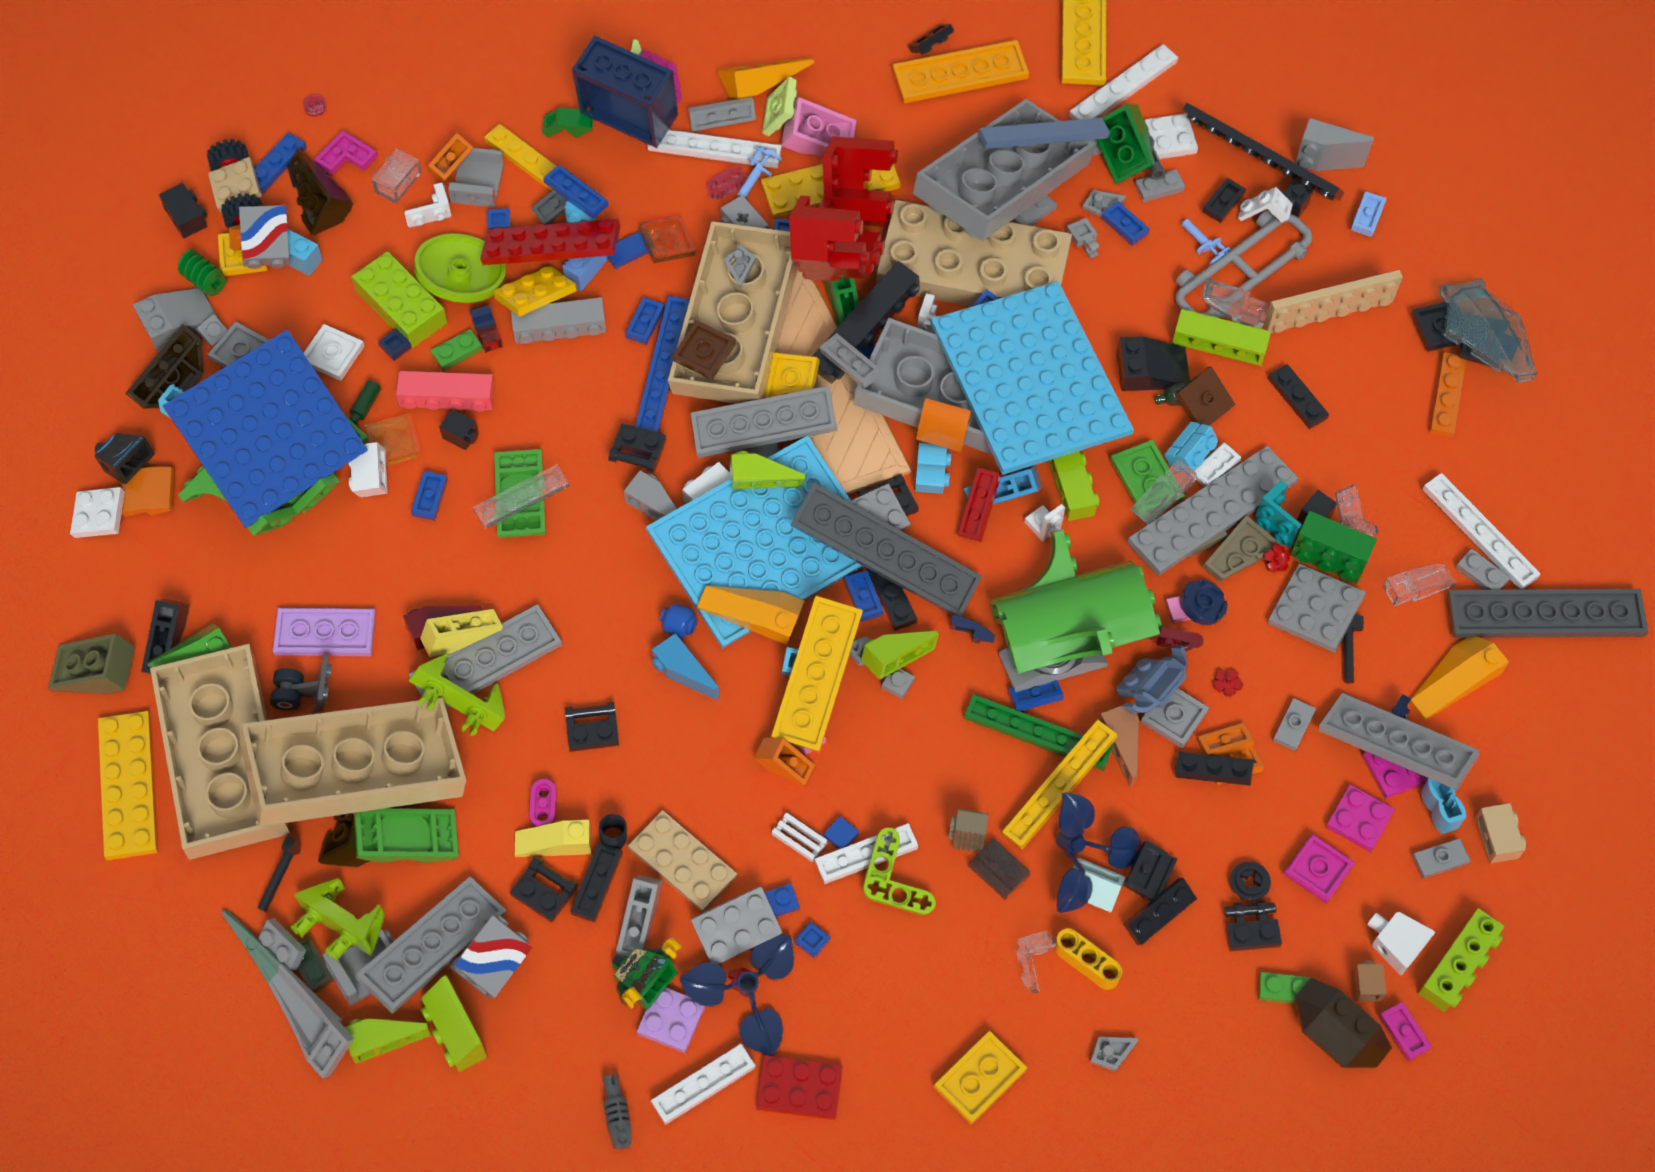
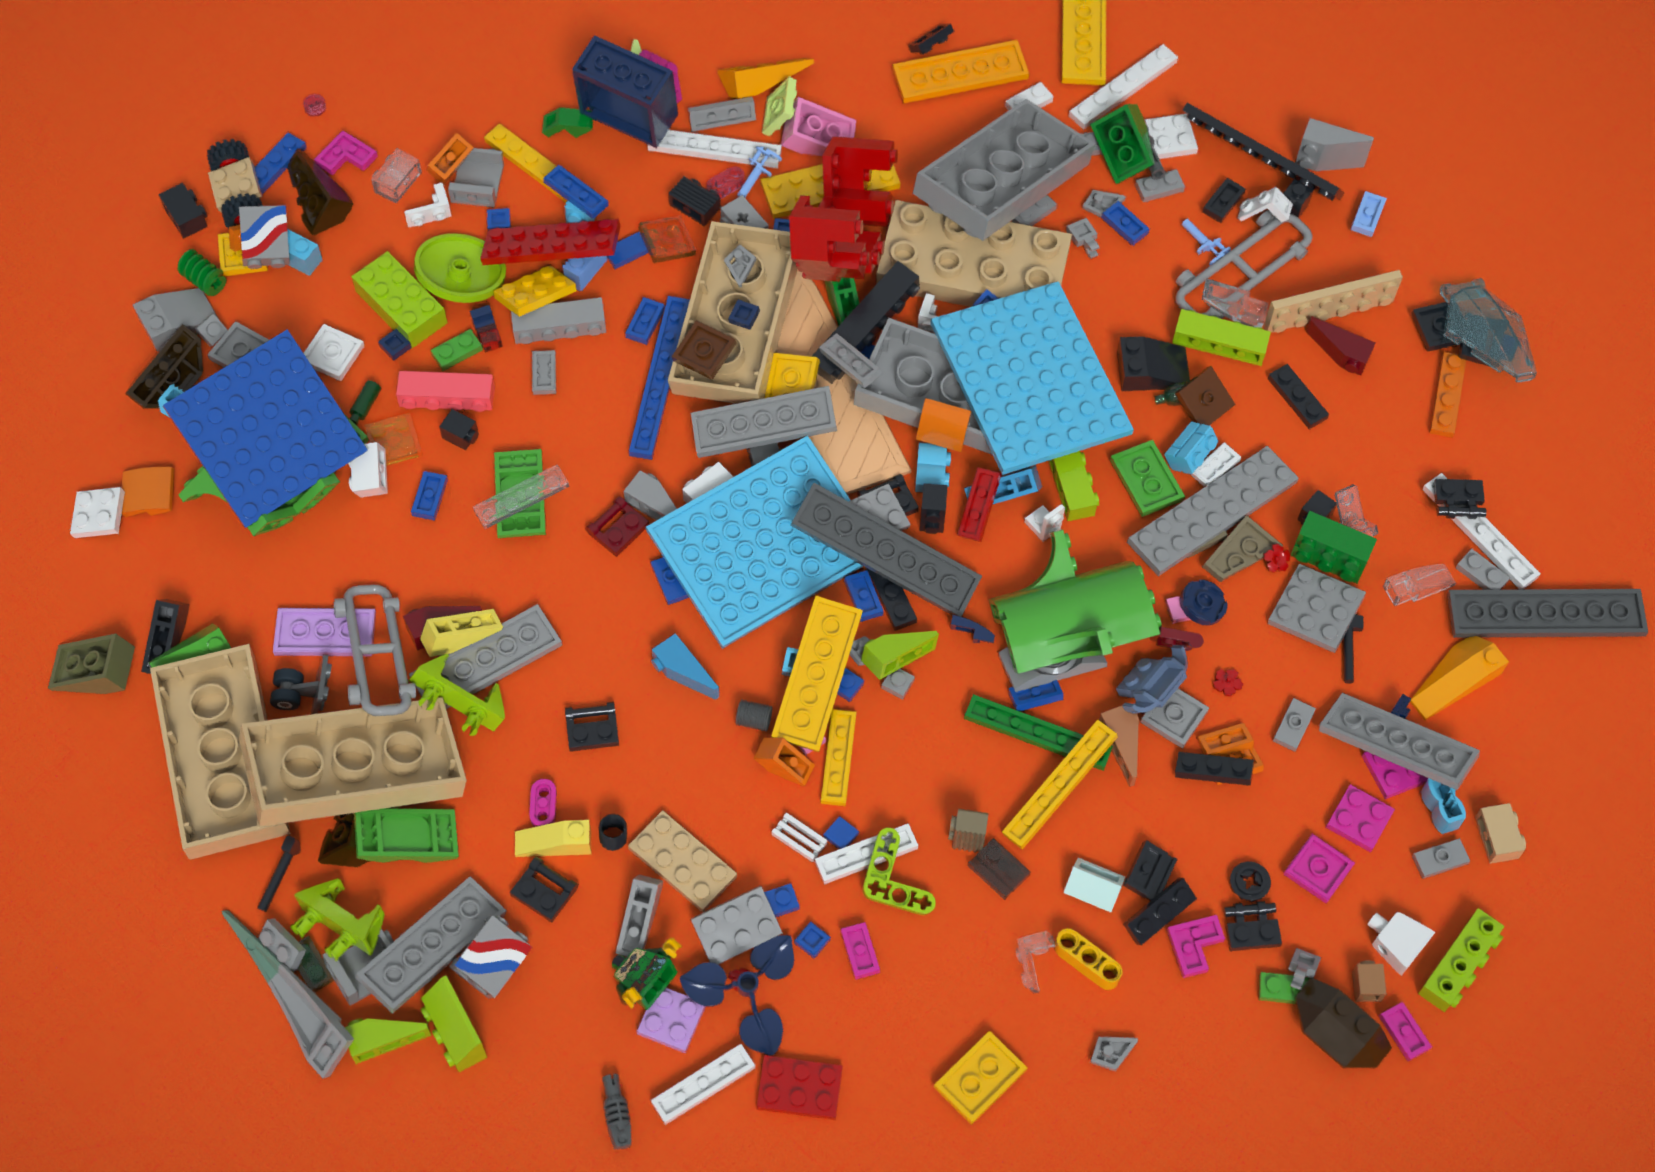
pearl dark grey torso [94,433,155,484] -> none
yellow plate [98,711,158,861] -> none
dark grey plate [531,190,567,225] -> none
black plate [570,843,623,922] -> none
black plate [608,423,667,472] -> none
blue head [660,603,698,639] -> none
light orange wedge [697,586,805,645] -> none
lime slope [729,451,805,490] -> none
sand blue tile [978,118,1110,149] -> none
dark blue plant [1056,792,1142,913] -> none
clear slope [1130,459,1198,524] -> none
teal bracket [1254,480,1302,549] -> none
none -> light grey bar [334,585,416,716]
none -> light grey plate [532,350,556,395]
none -> dark red plate [585,496,649,557]
none -> blue plate [651,557,689,605]
none -> black brick [669,176,721,226]
none -> dark blue plate [728,300,760,330]
none -> dark grey piece [735,699,773,732]
none -> yellow tile [821,709,856,806]
none -> blue plate [837,668,864,702]
none -> dark pink plate [840,922,880,980]
none -> black brick [920,483,948,534]
none -> white plate [1005,82,1053,110]
none -> dark pink plate [1167,915,1225,978]
none -> light grey plate [1289,948,1321,990]
none -> dark red slope [1306,316,1376,375]
none -> black plate [1433,479,1487,519]

